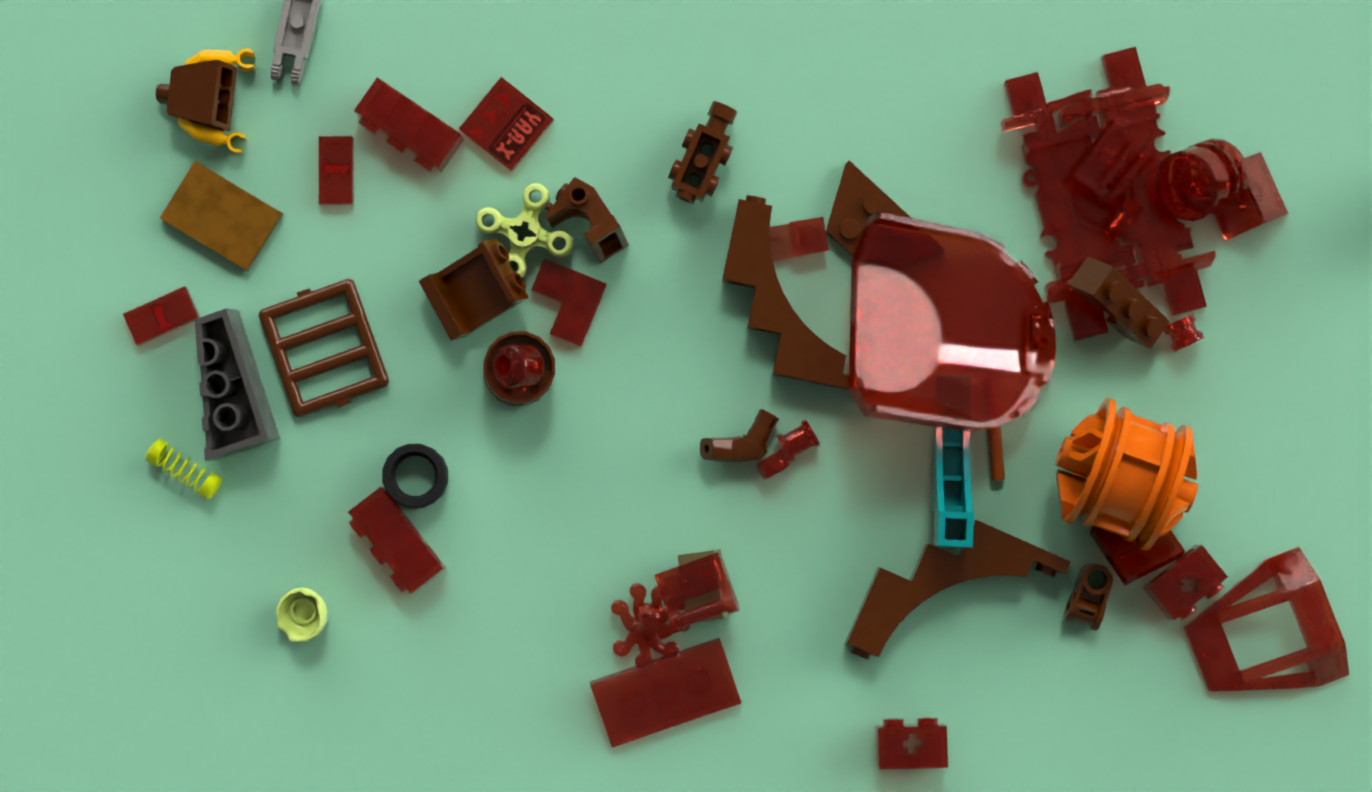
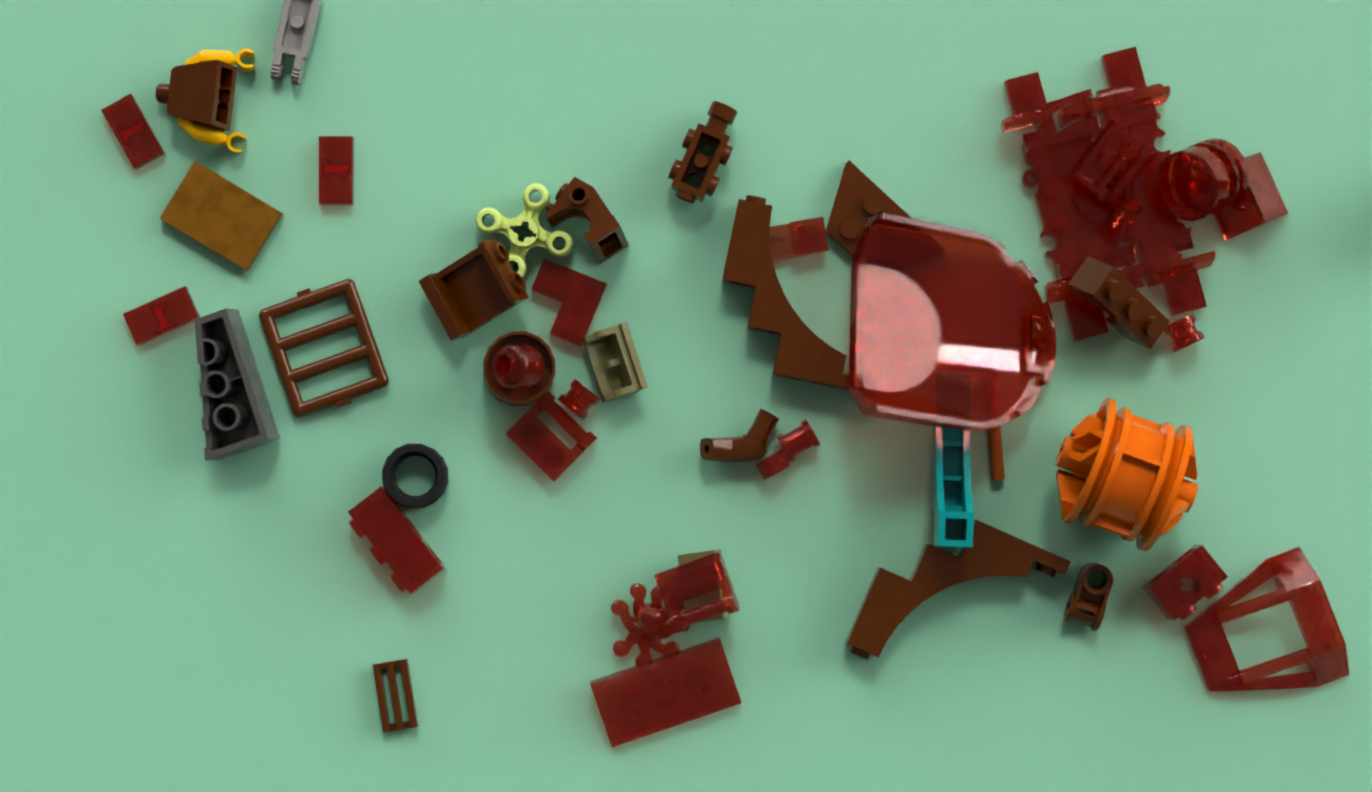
neon yellow piece [145,438,222,500] -> none
yellowish green hair [276,587,328,642] -> none
clear red brick [354,77,464,172] -> none
clear red tile [459,77,554,172] -> none
clear red brick [875,717,948,770] -> none
clear red wing [1090,526,1185,585] -> none
none -> clear red tile [101,93,166,170]
none -> reddish brown tile [373,659,418,733]
none -> clear red plate [506,391,597,482]
none -> clear red wheel [557,379,600,421]
none -> olive hinge [582,322,648,403]

